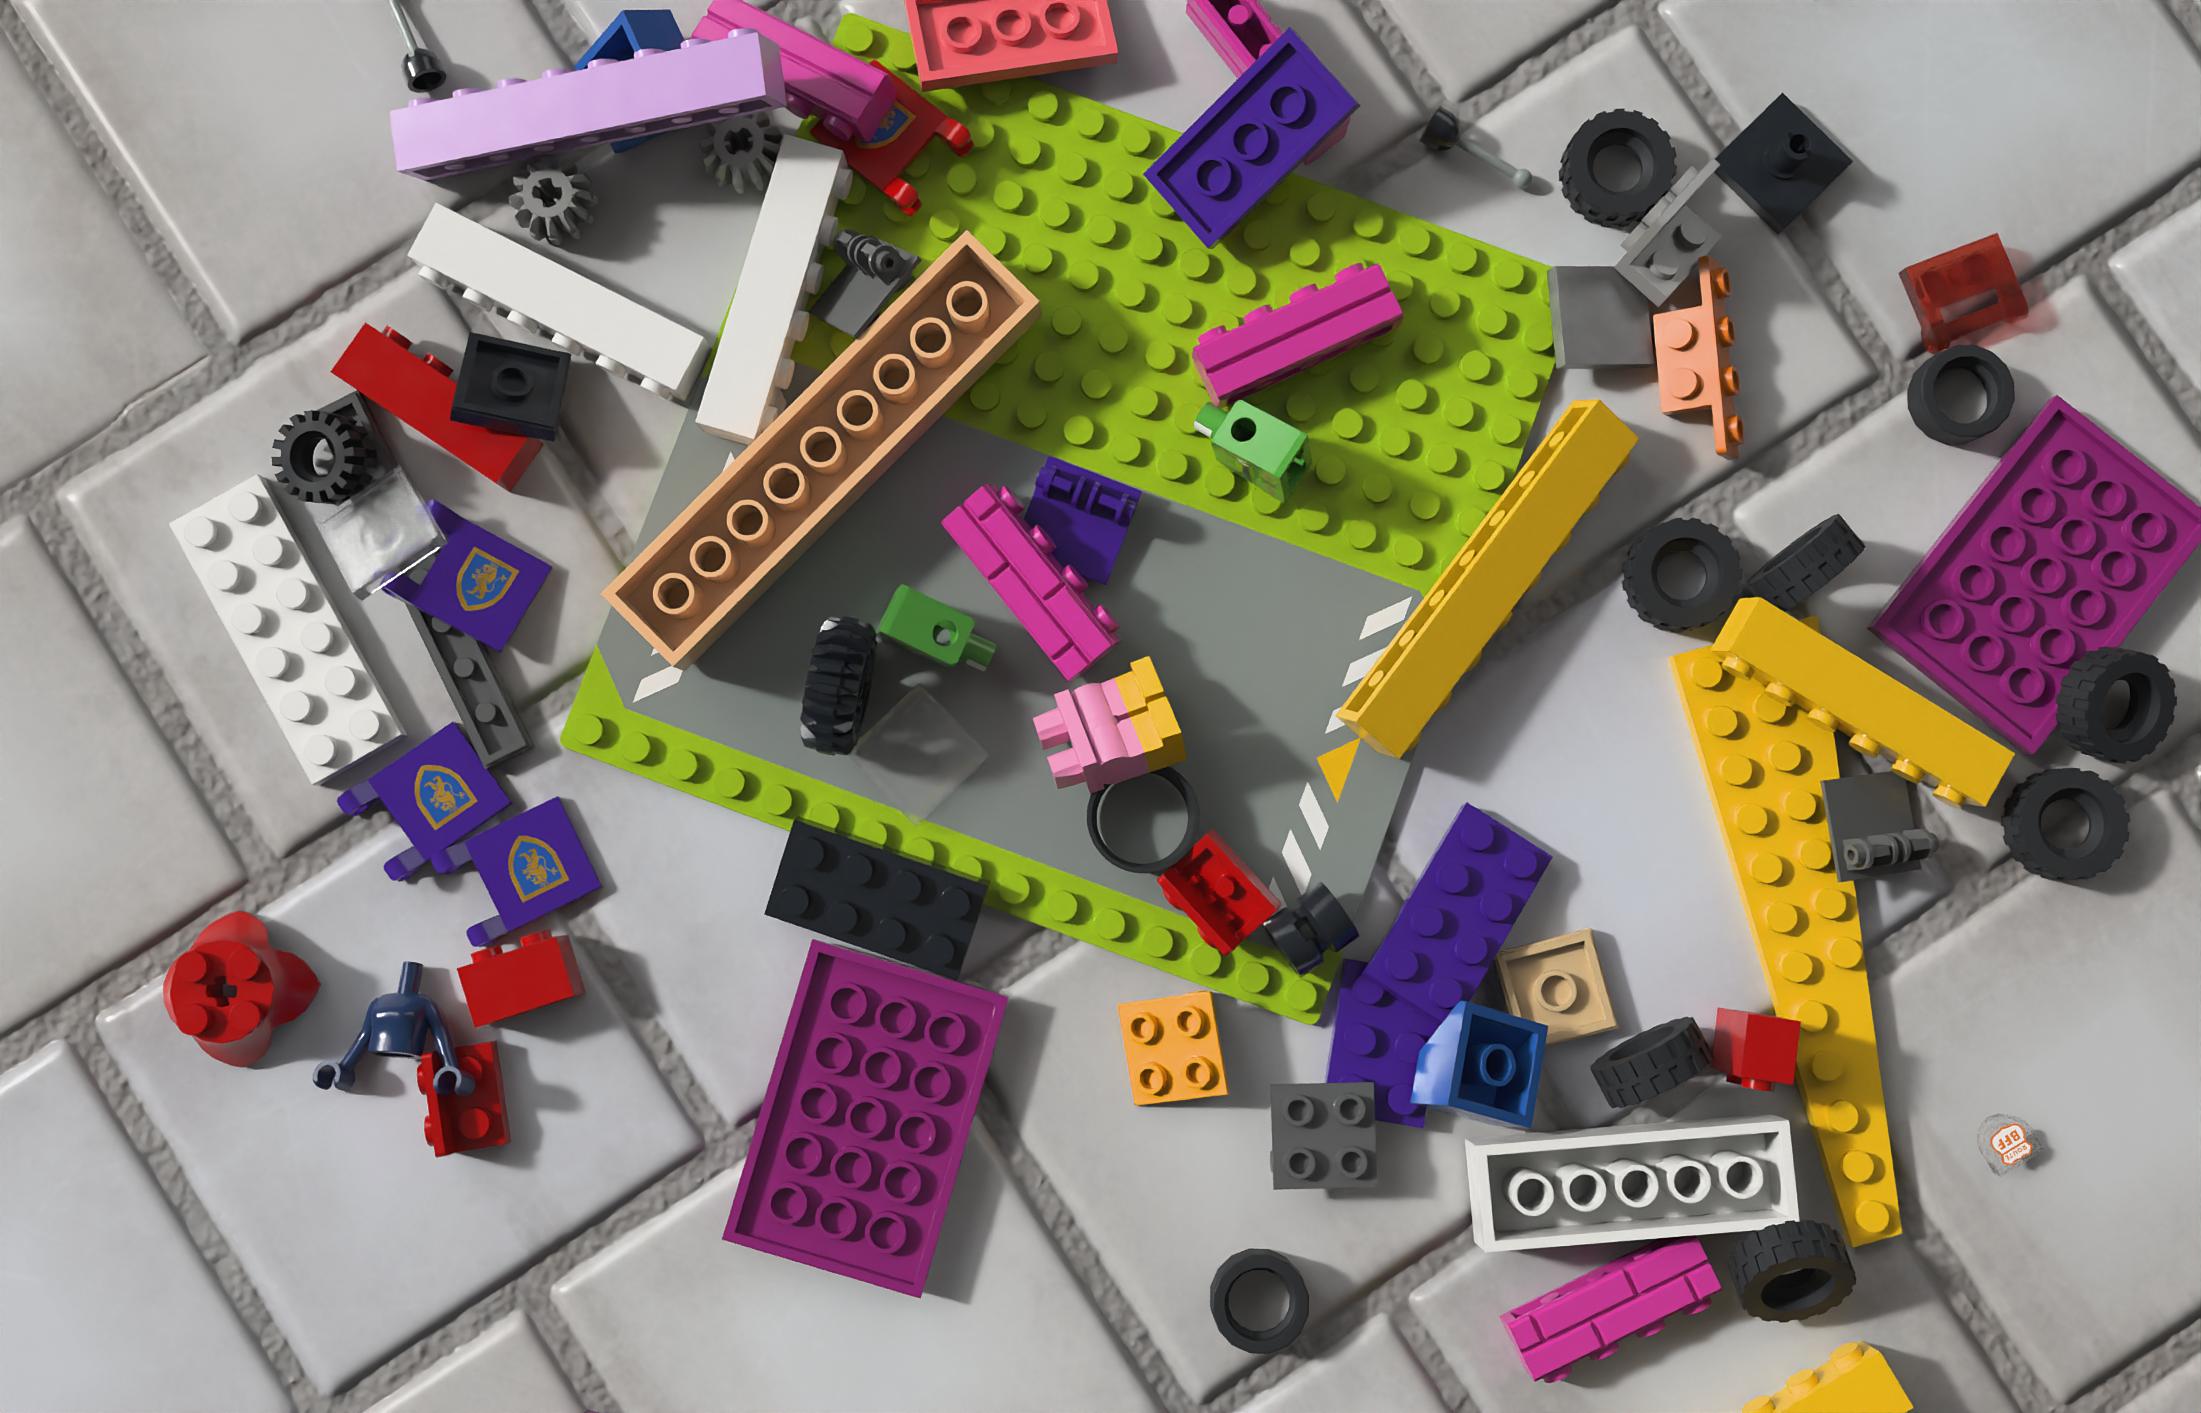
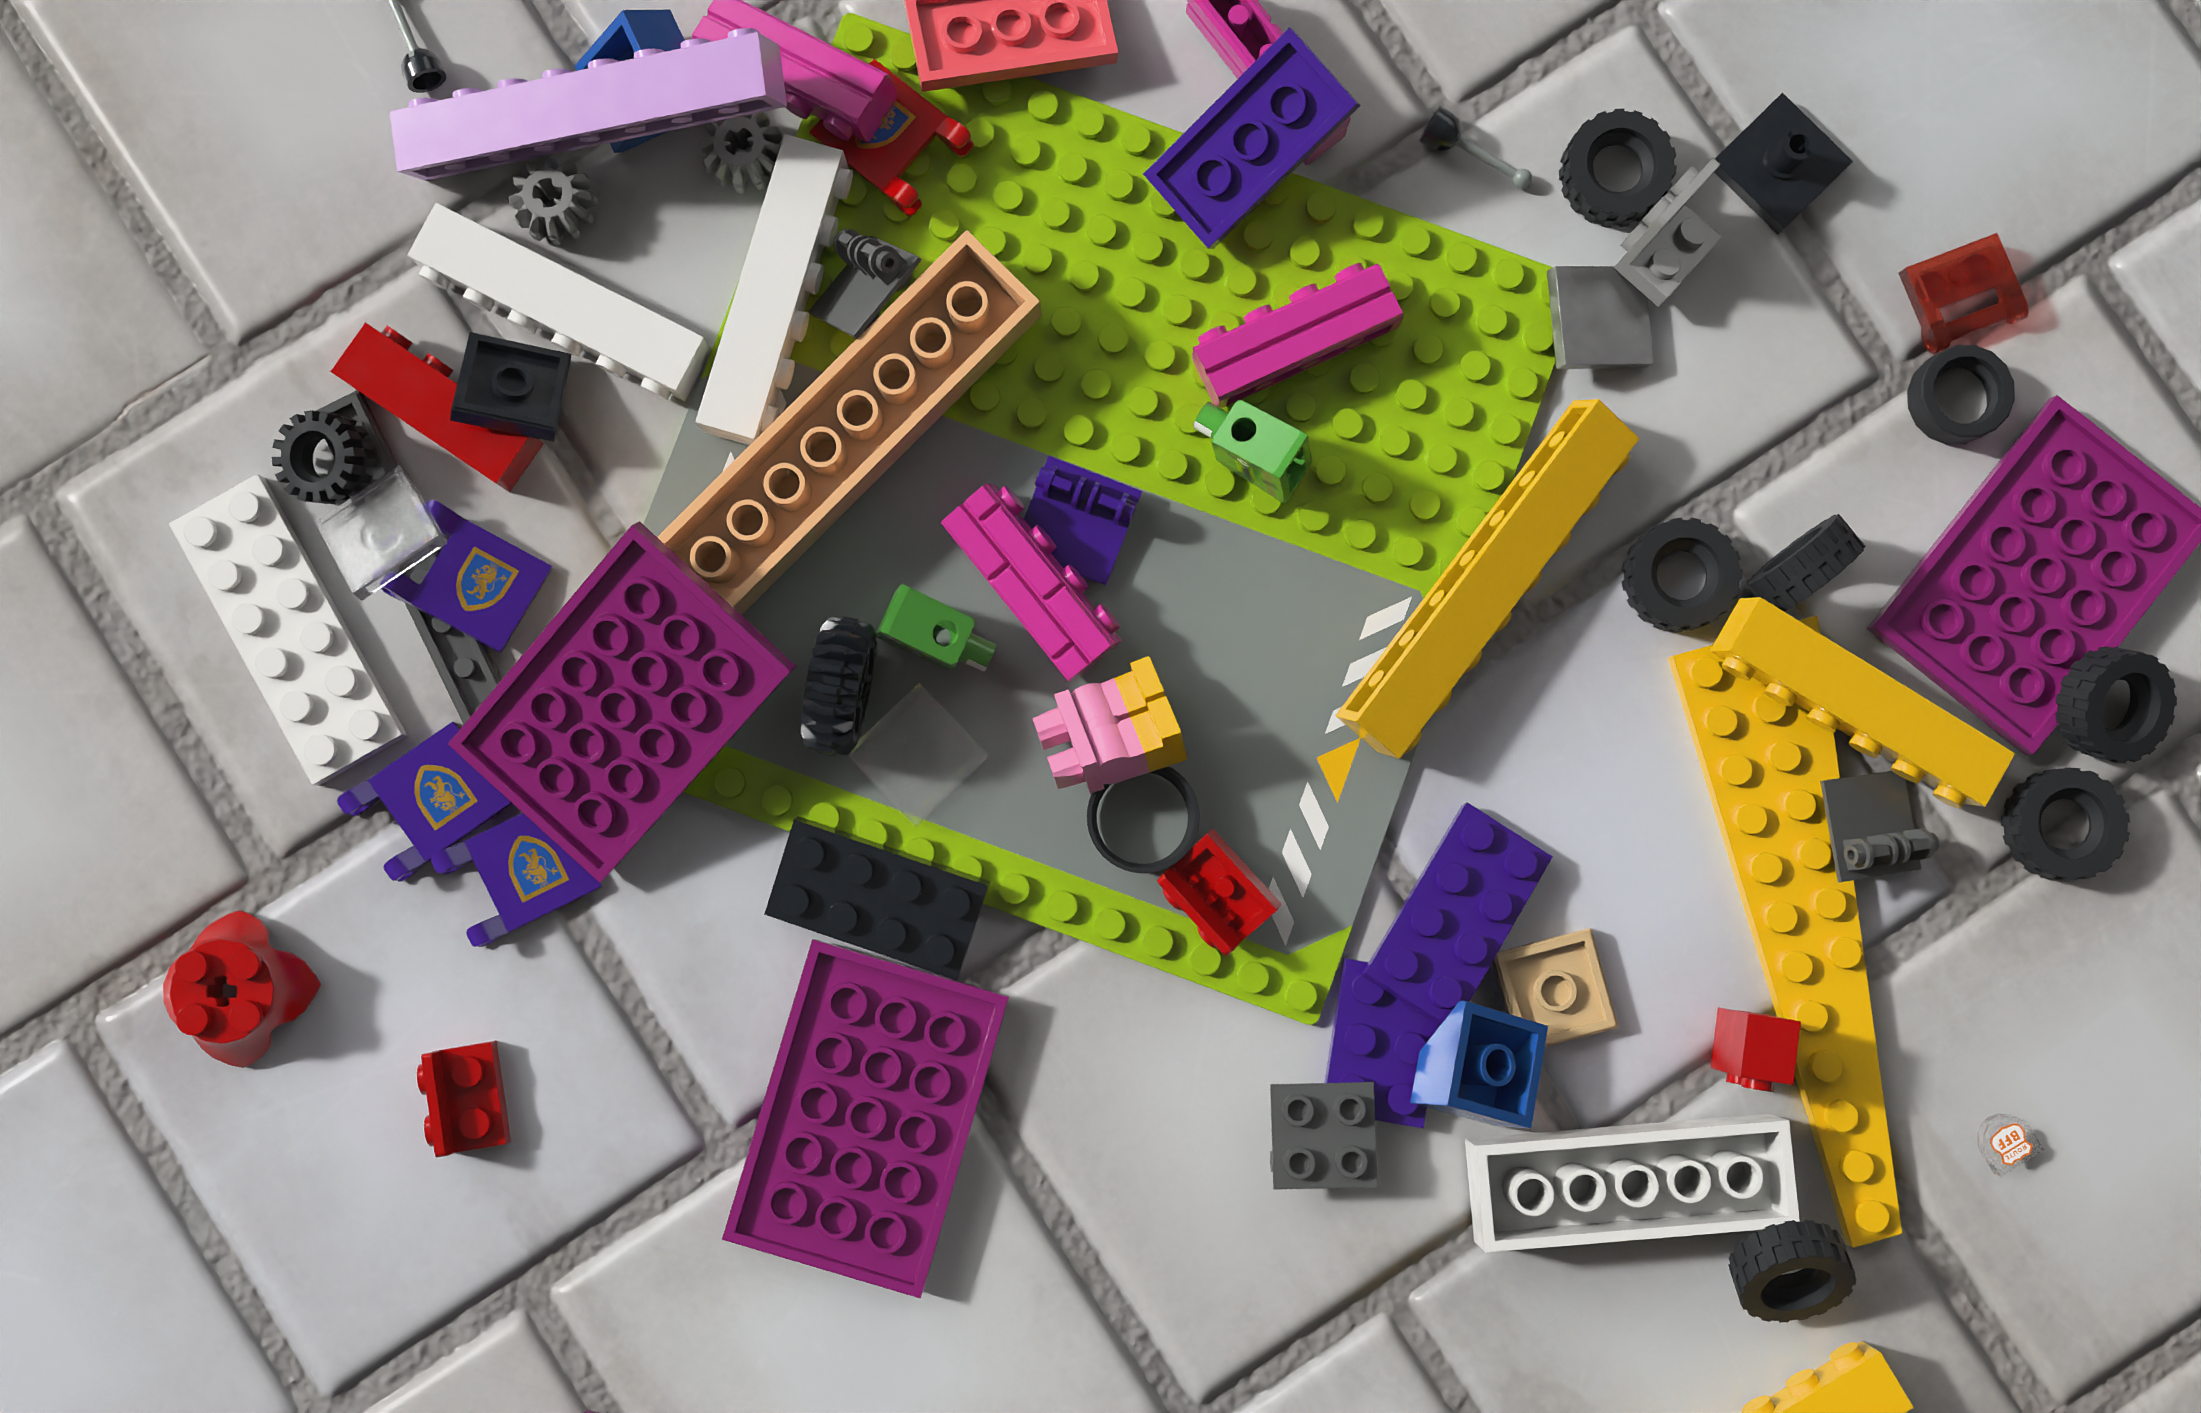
dark blue piece [313,961,475,1097] -> none
red brick [457,929,586,1028] -> none
light orange hinge [1117,990,1230,1106] -> none
black tyre [1210,1248,1309,1354] -> none
black wheel [1262,882,1360,978] -> none
dark pink brick [1500,1235,1722,1383] -> none
black tyre [1590,1017,1714,1108] -> none
bracket [1653,255,1745,460] -> none
none -> magenta plate [448,521,796,883]

